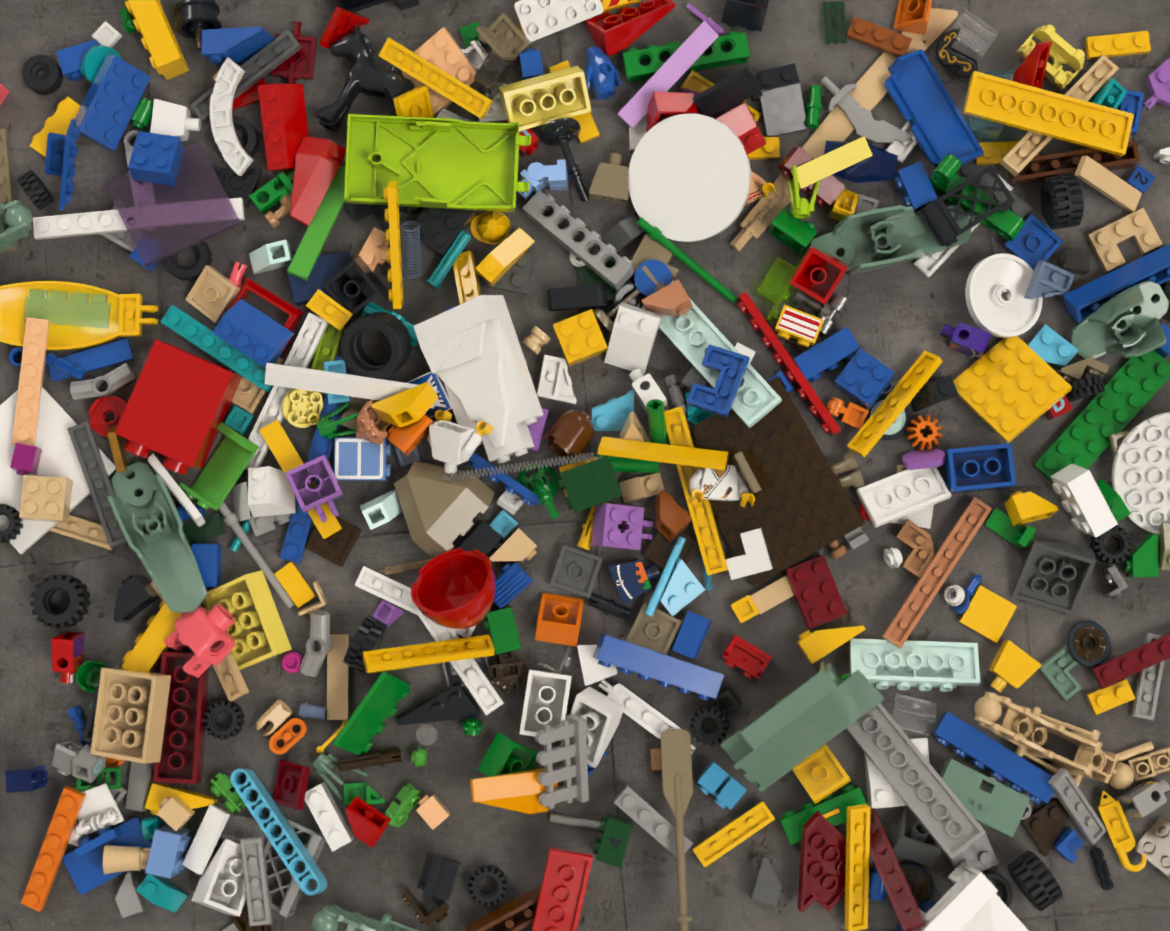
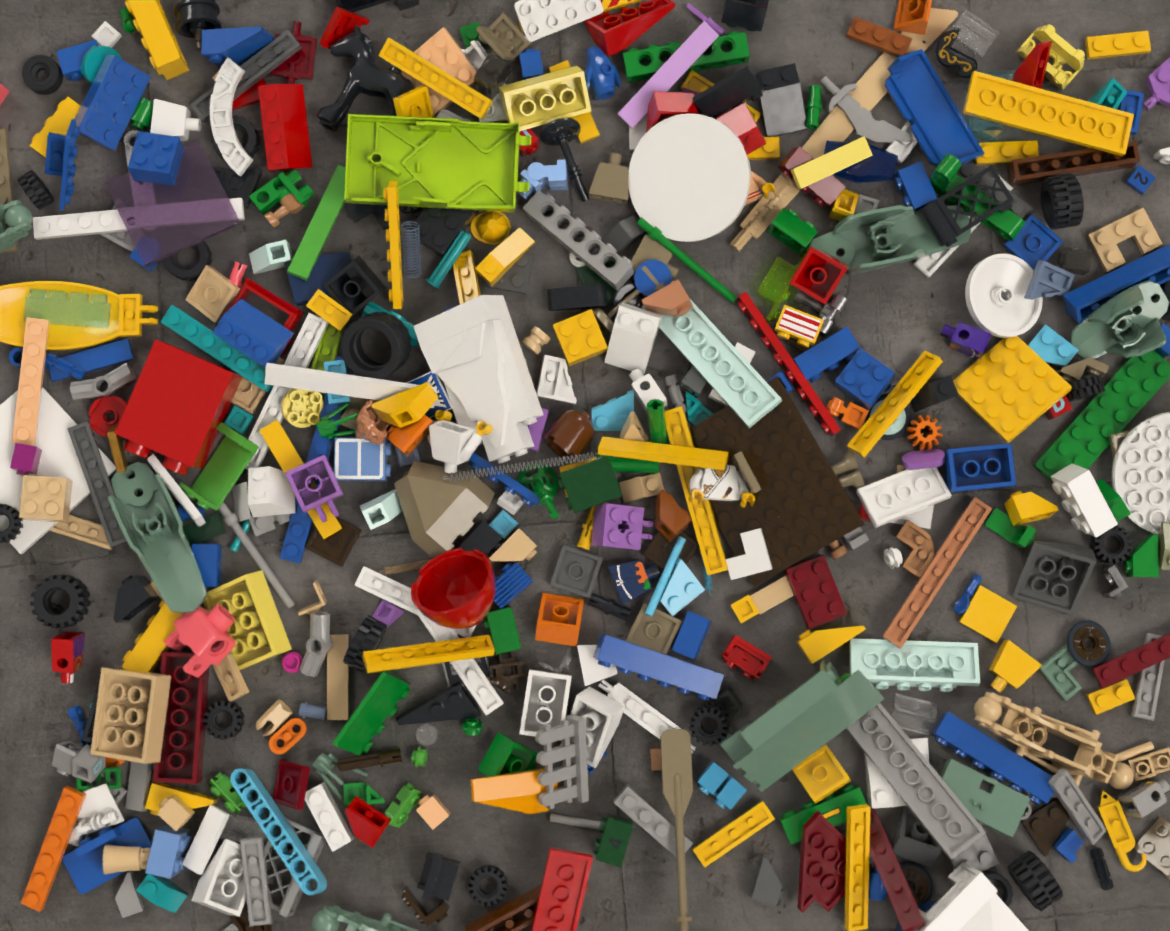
clear blue brick [5,765,48,793] -> none
green hair [76,660,108,693] -> none
teal slope [142,816,162,841] -> none
yellow tile [274,562,316,608] -> none
wedge [289,136,346,227] -> none
yellow hinge [316,720,348,754] -> none
light nougat hinge [358,227,391,273] -> none
blue plate [687,344,750,418] -> none
lime plant [787,165,820,219] -> none
clear green tile [822,1,847,45] -> none
white plate [944,585,965,606] -> none
tan plate [1000,55,1119,177] -> none
tan tile [1075,156,1142,212] -> none

